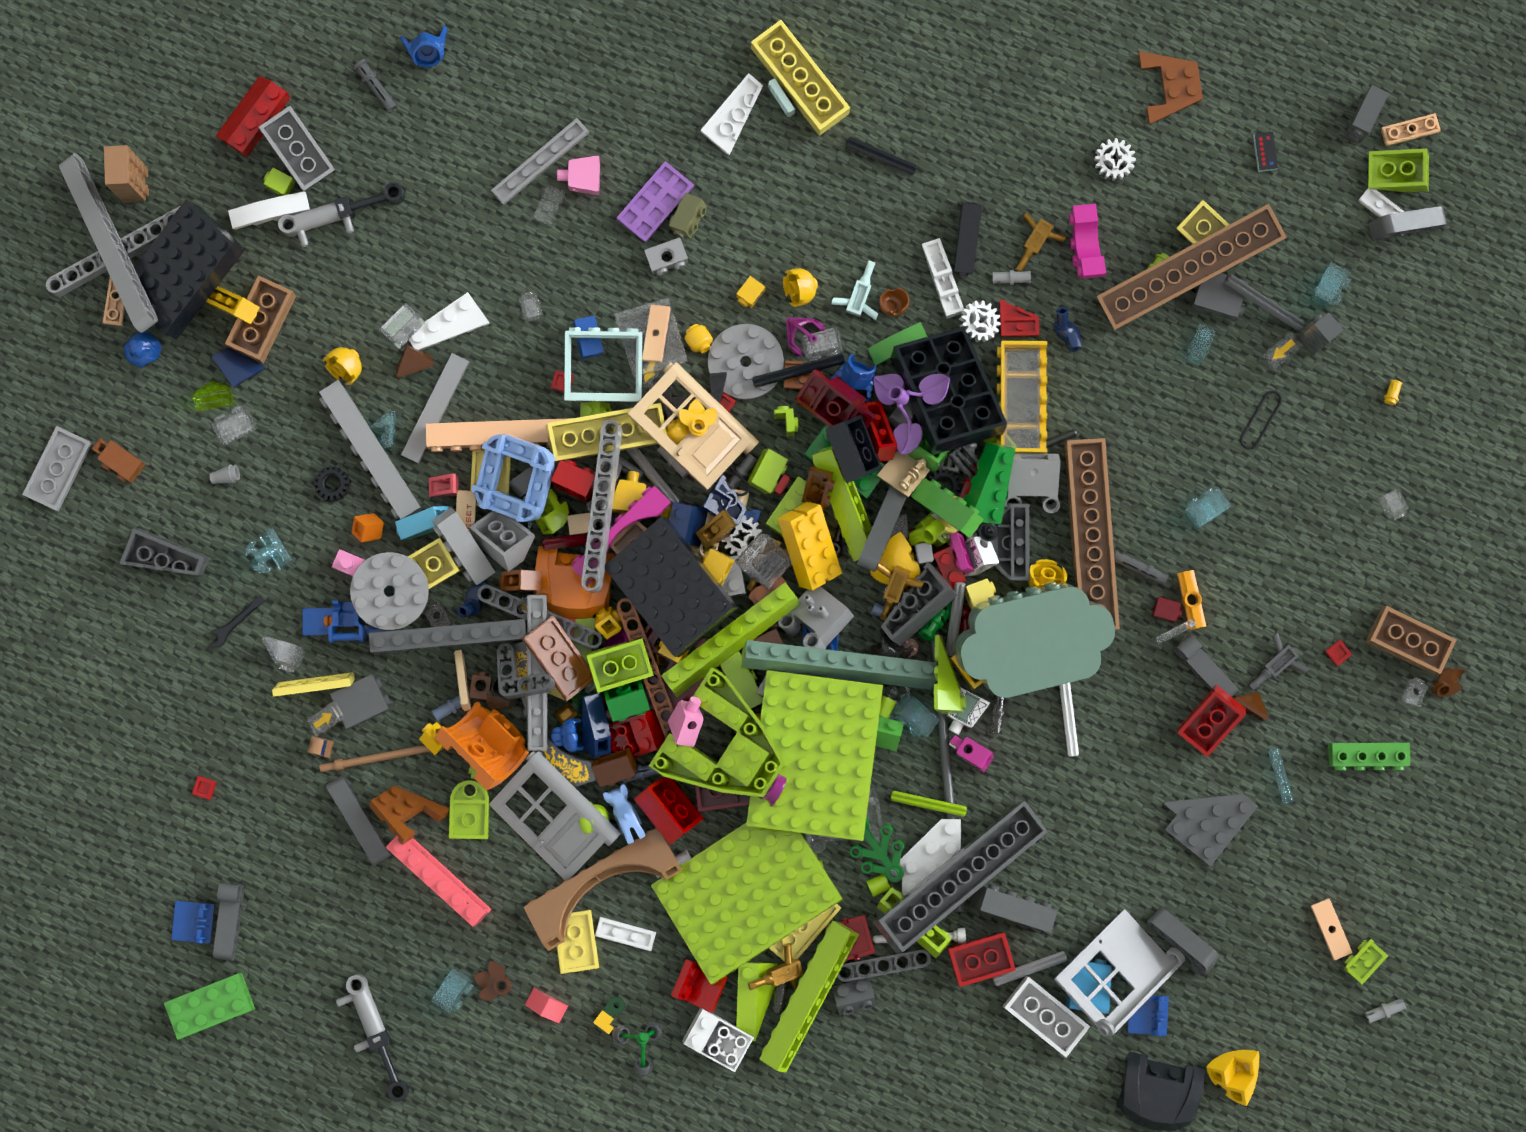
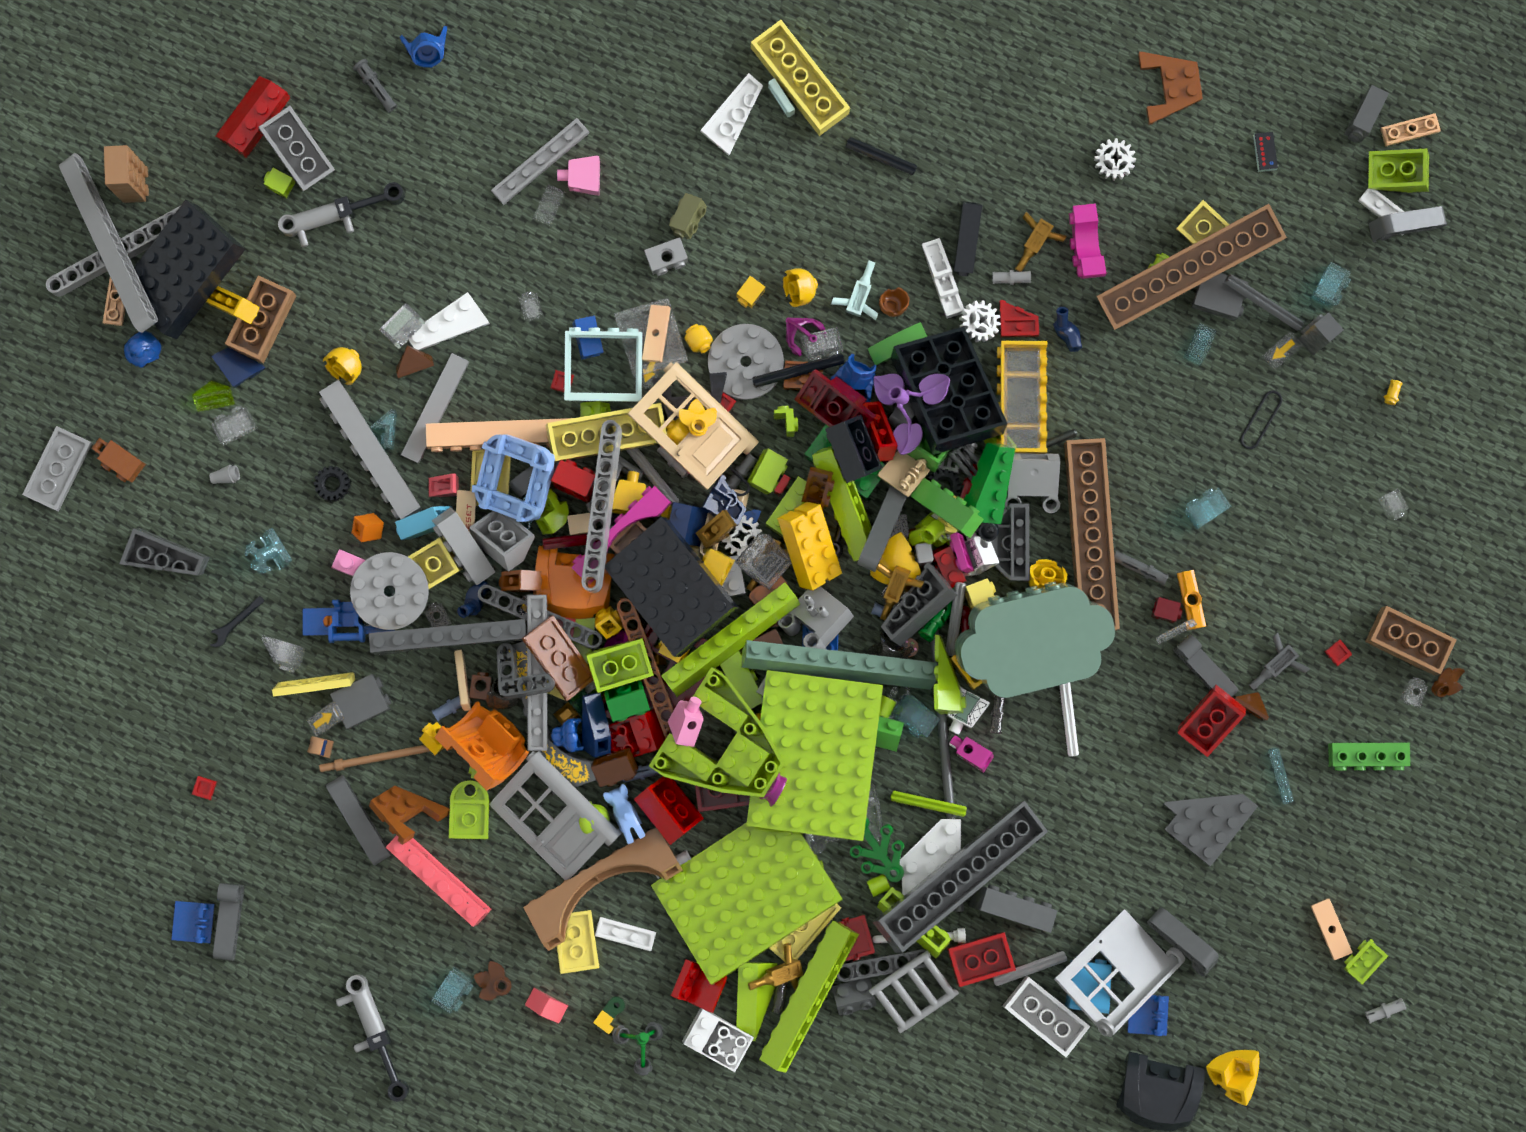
bright green brick [164,973,255,1040] -> none
white slope [228,192,310,230] -> none
medium lavender plate [617,161,694,243] -> none
none -> light grey bar [869,950,959,1033]

